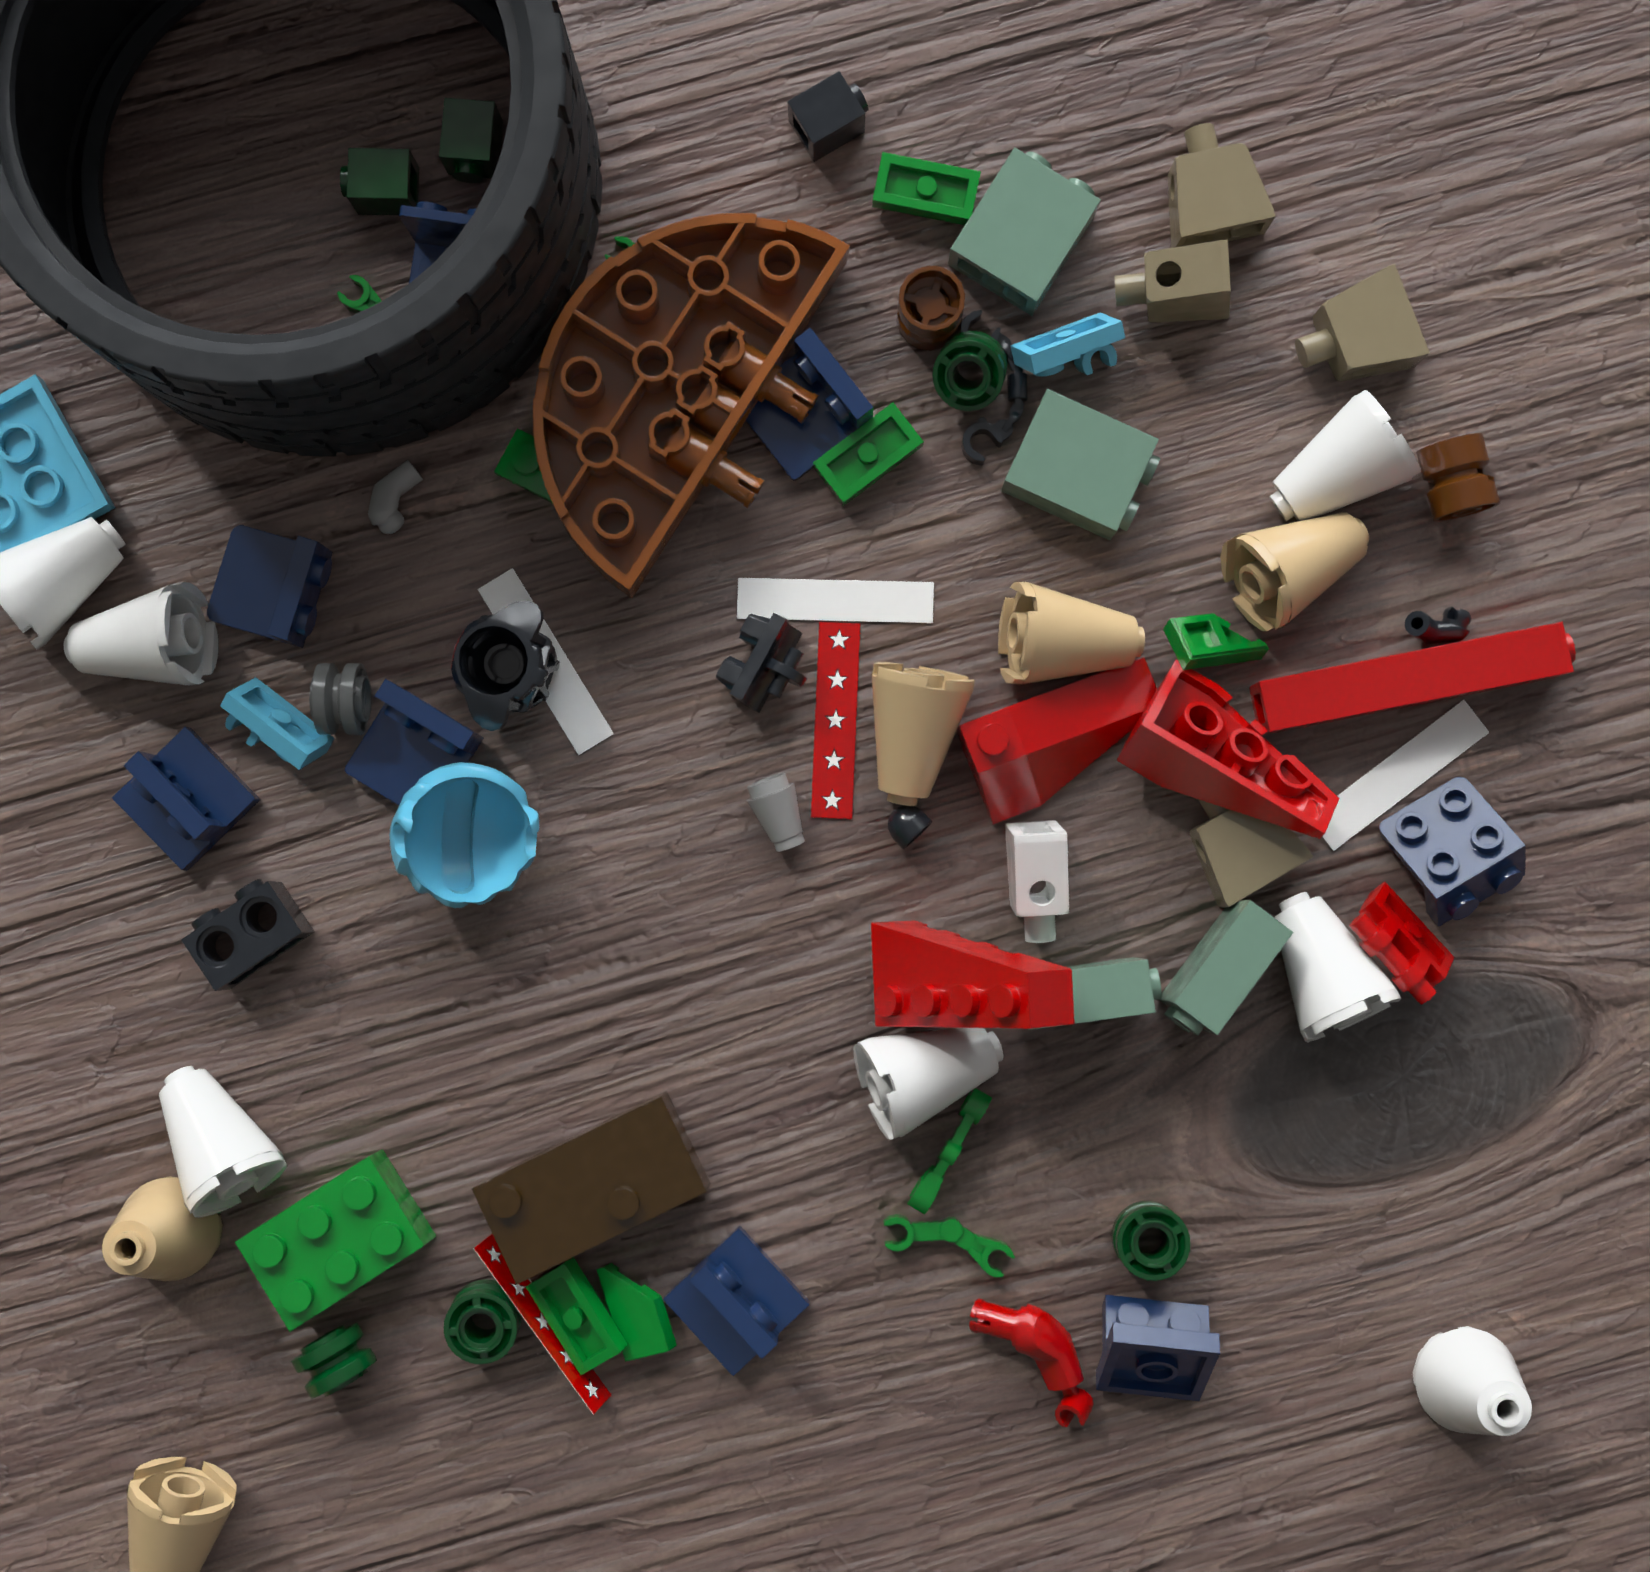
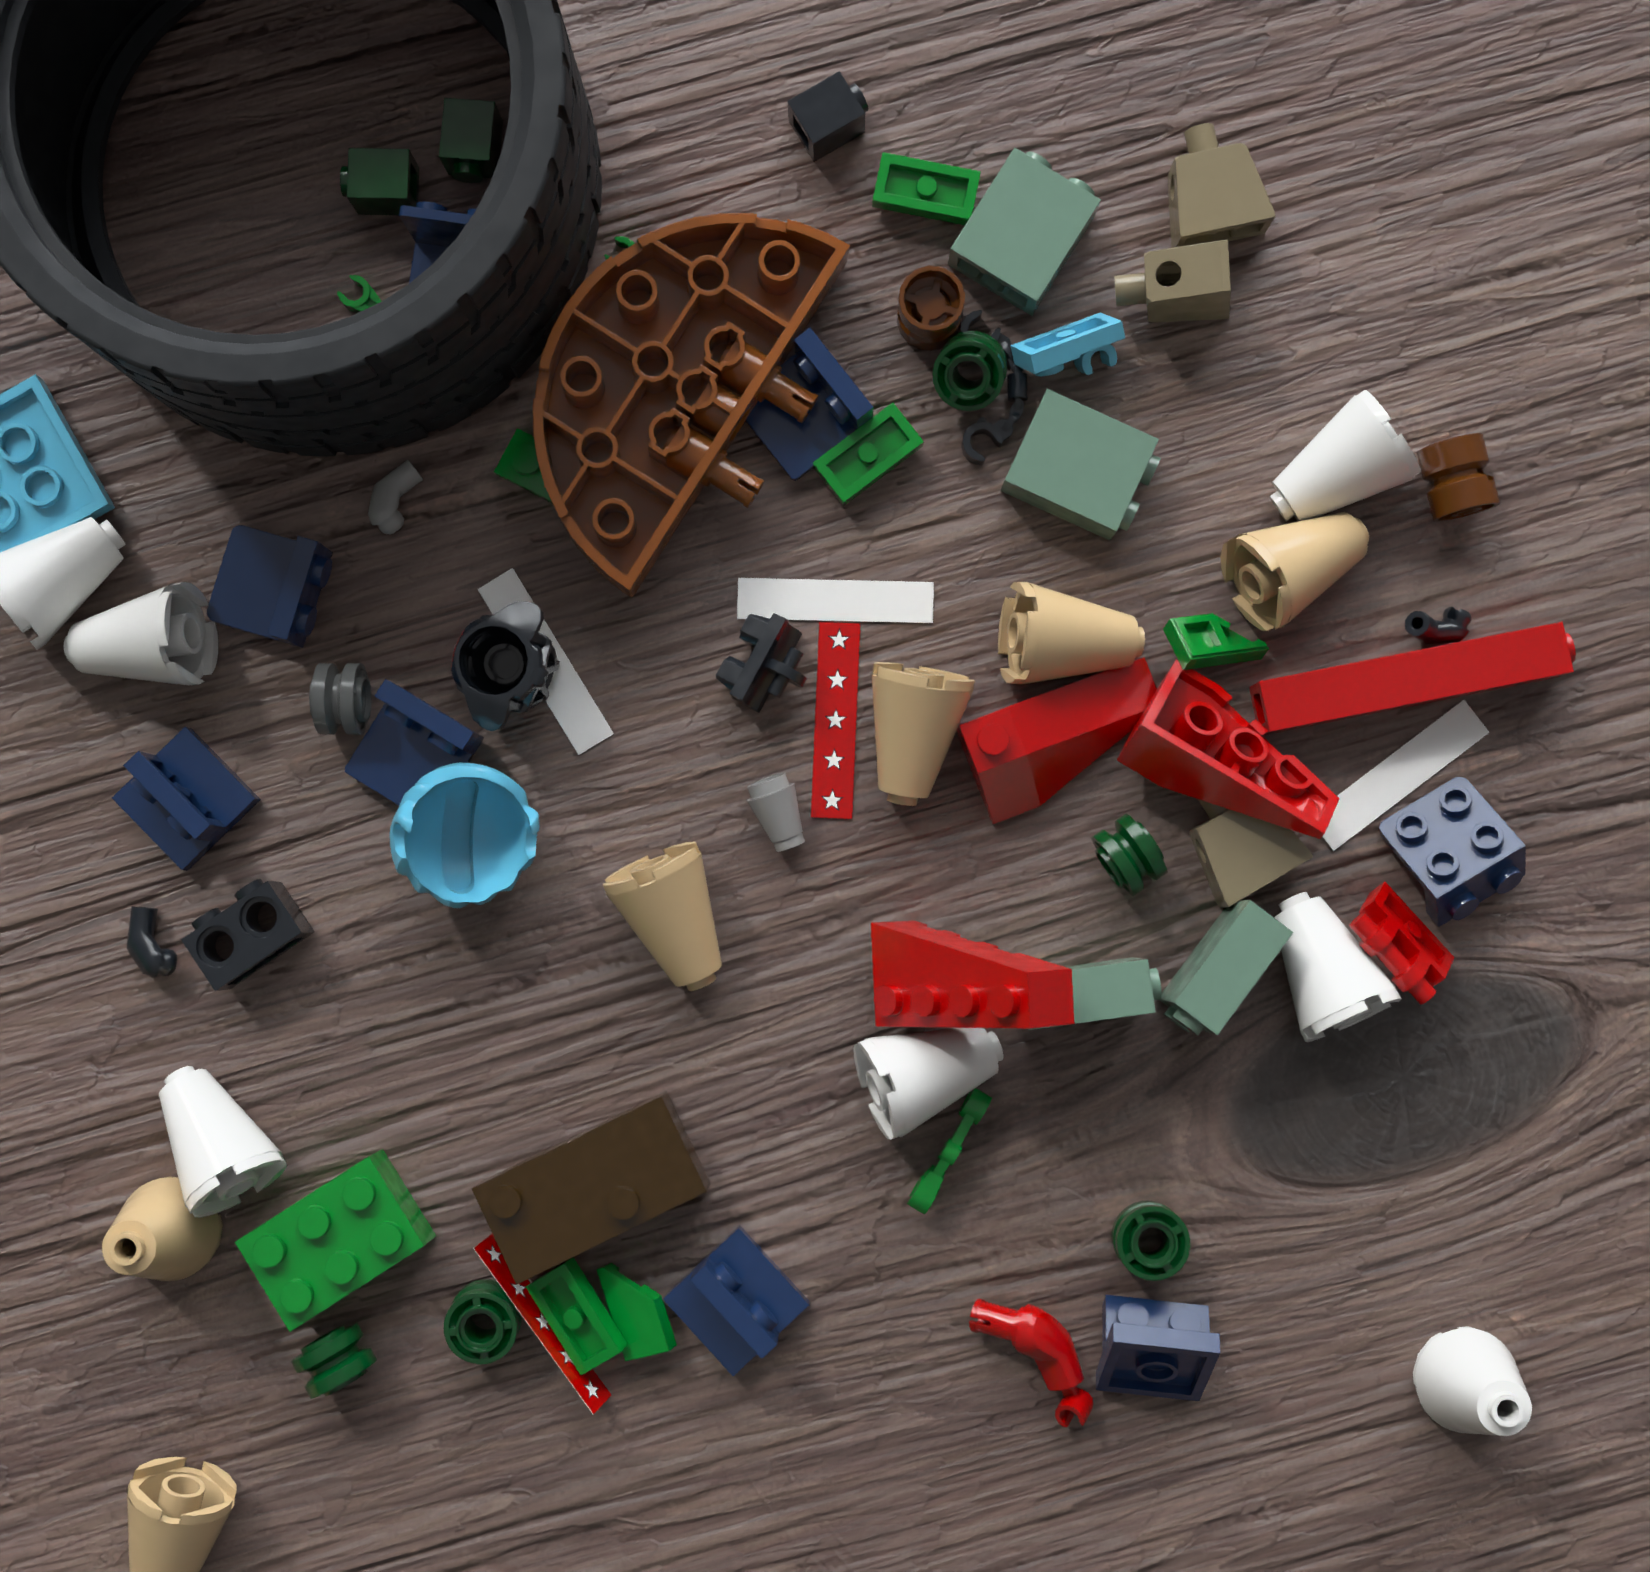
medium azure plate [220,677,335,770] -> none
green piece [883,1214,1015,1277] -> none
black hinge [888,806,933,850] -> none
white torso [1005,820,1069,943] -> none
dark tan torso [1295,264,1430,381] -> none
none -> black arm [127,906,177,978]
none -> tan cone [603,842,722,991]
none -> dark green wheel [1091,814,1168,896]

